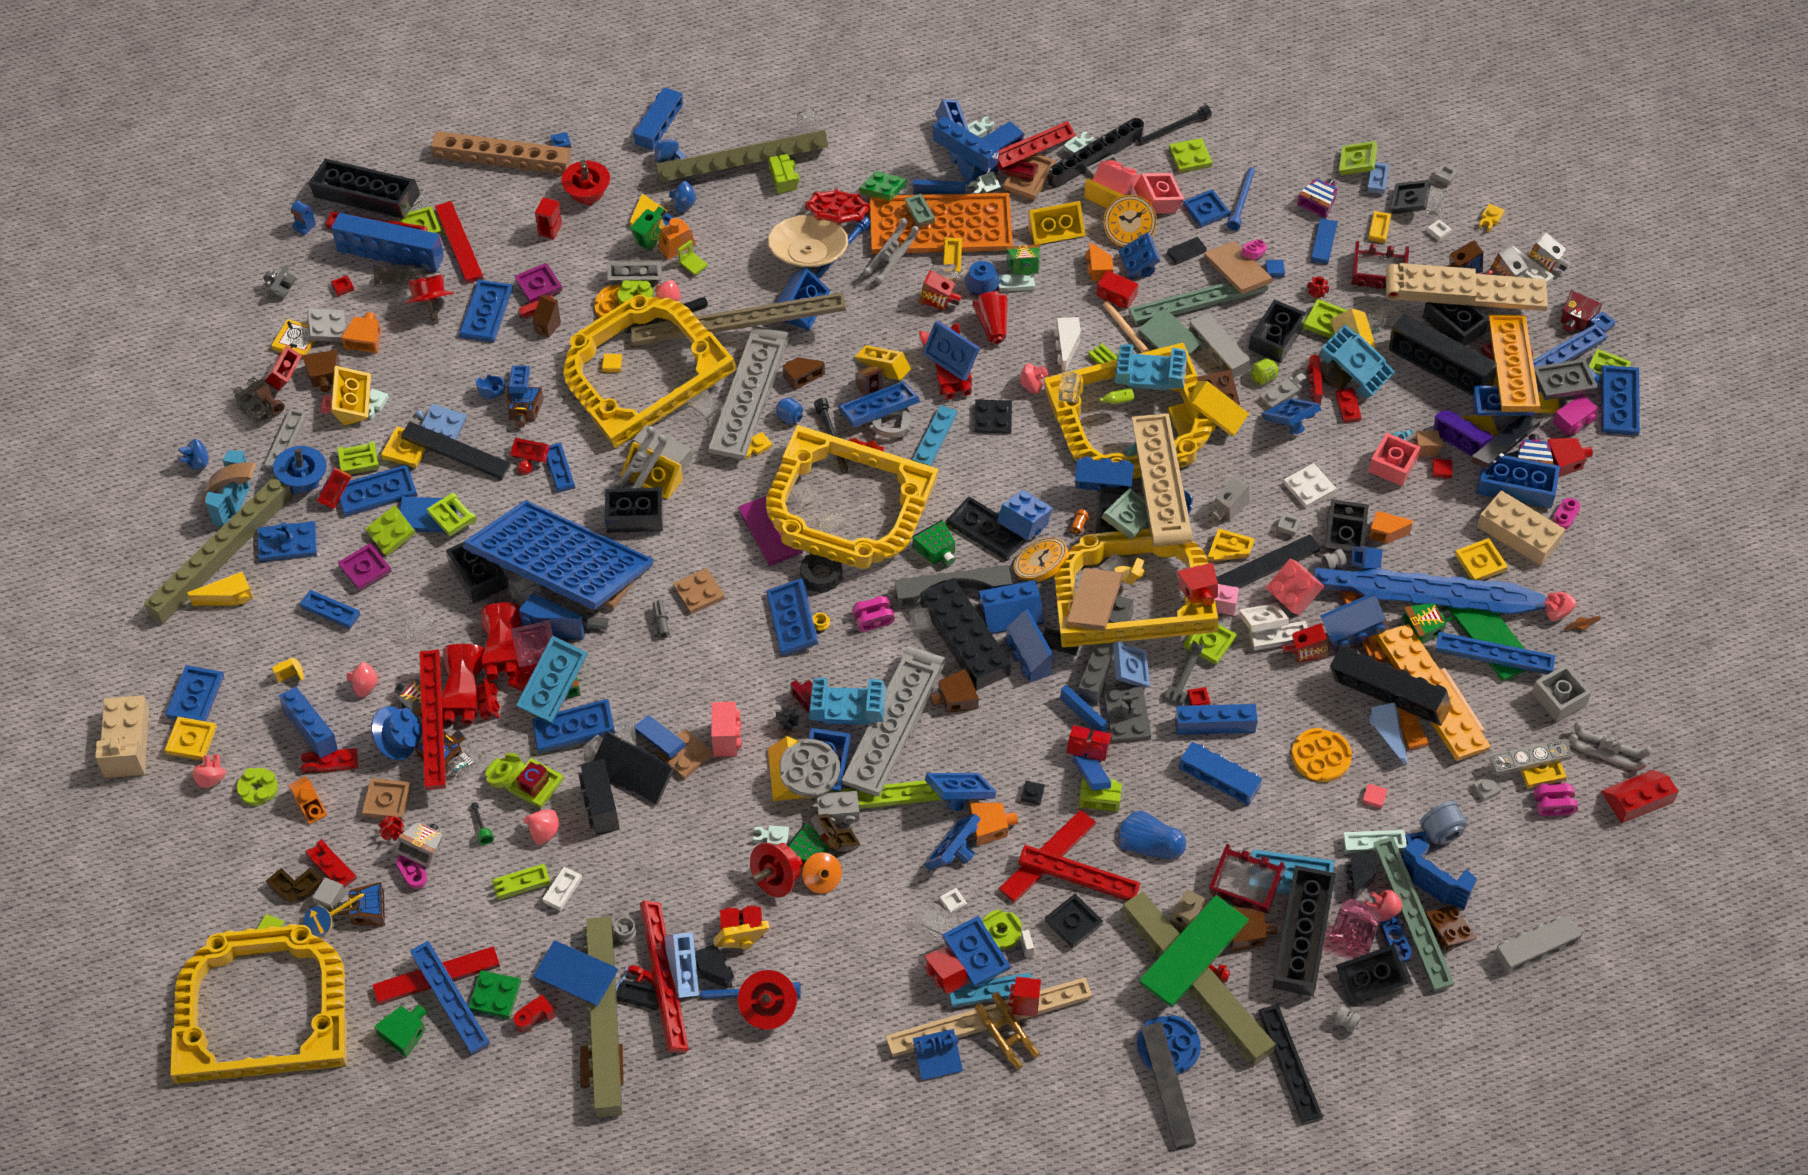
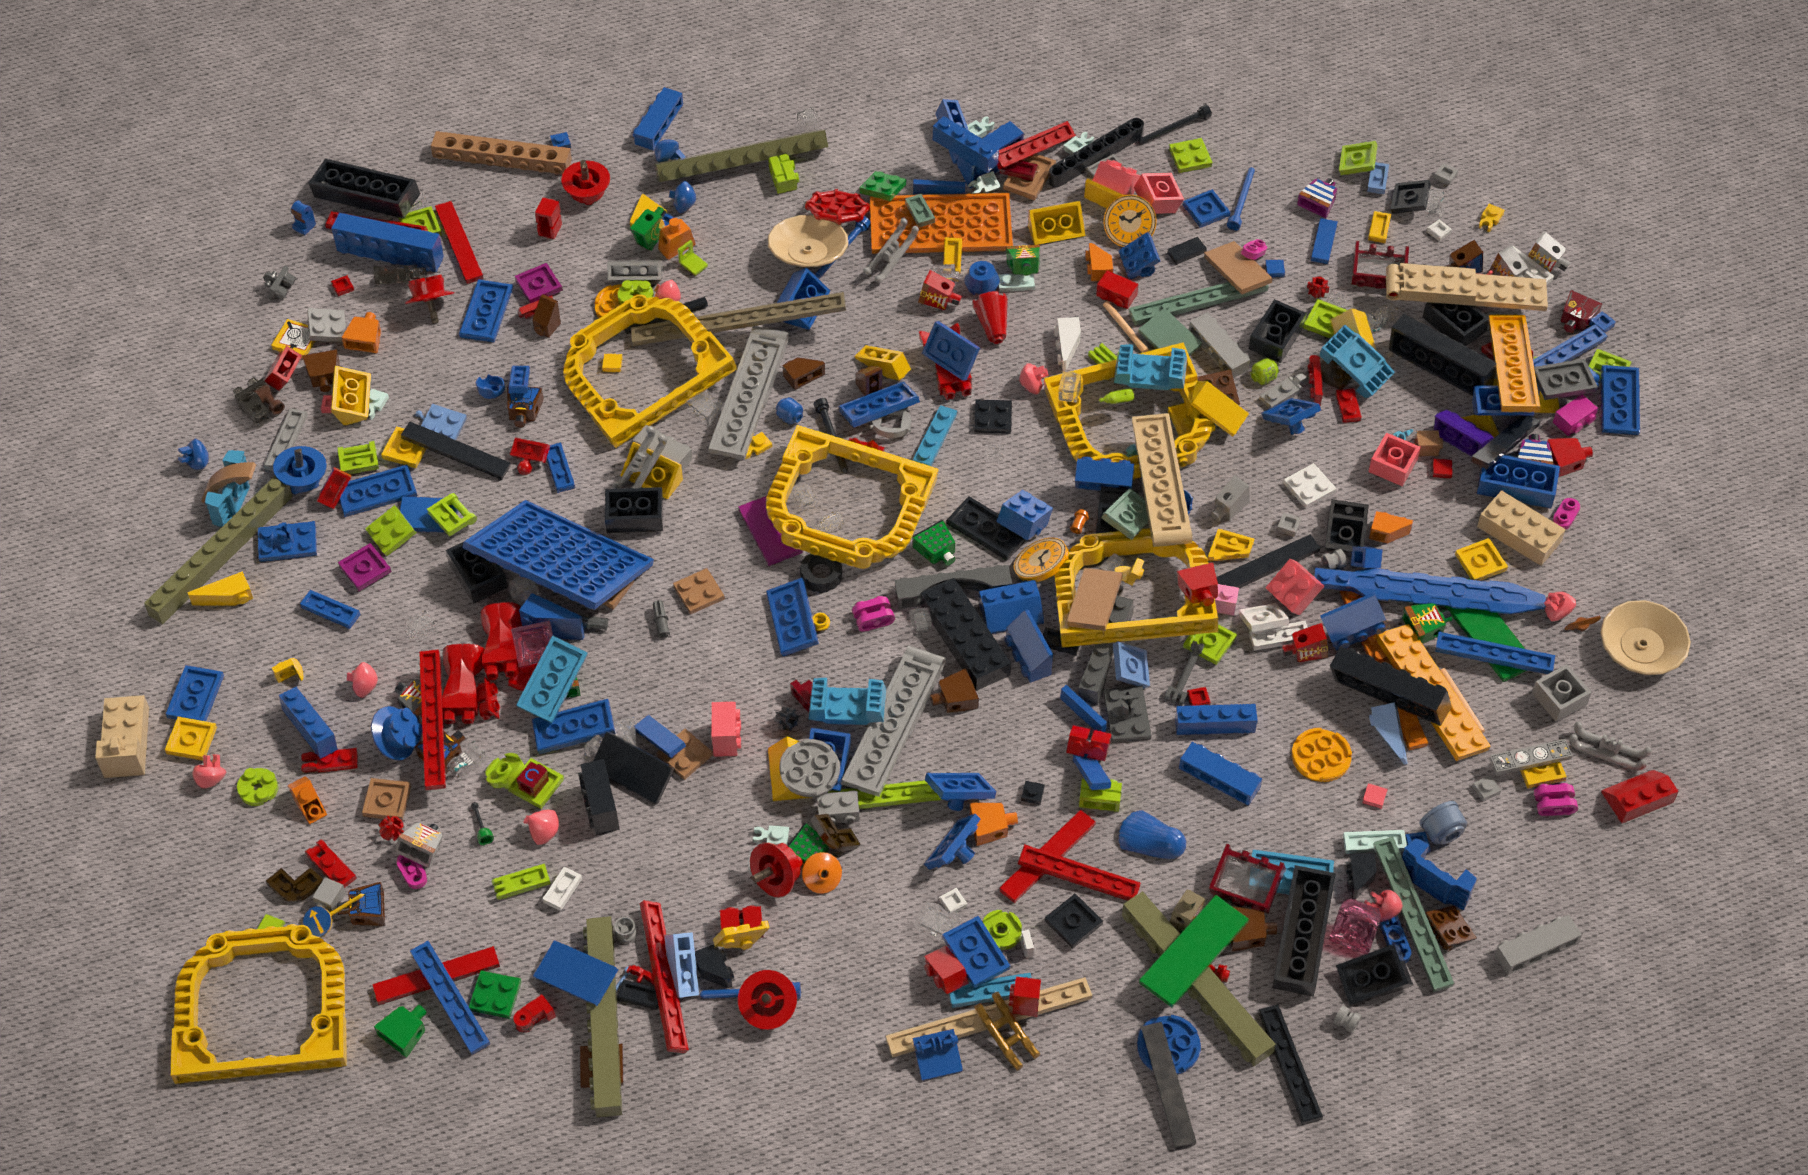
none -> tan dish [1600,600,1691,675]

